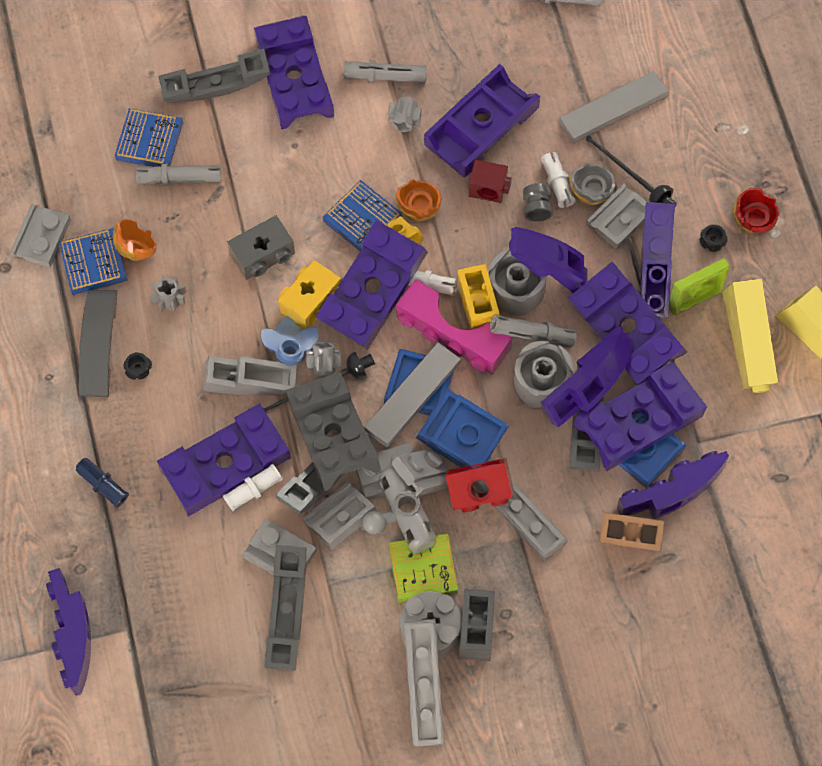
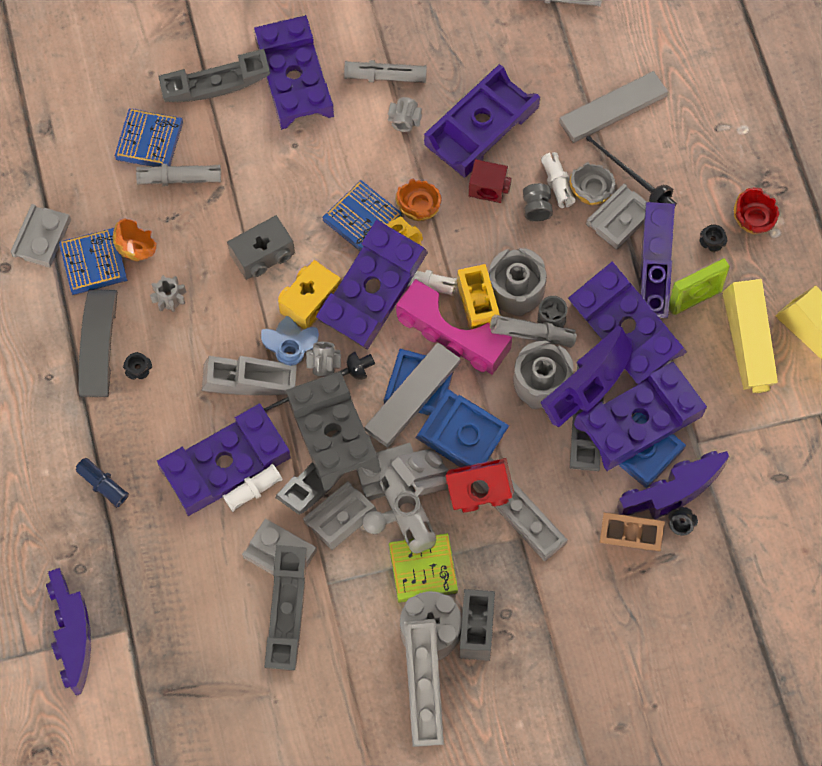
dark purple slope [509,227,587,293] -> none
none -> dark grey wheel [537,296,568,328]
none -> black plate [668,507,698,536]

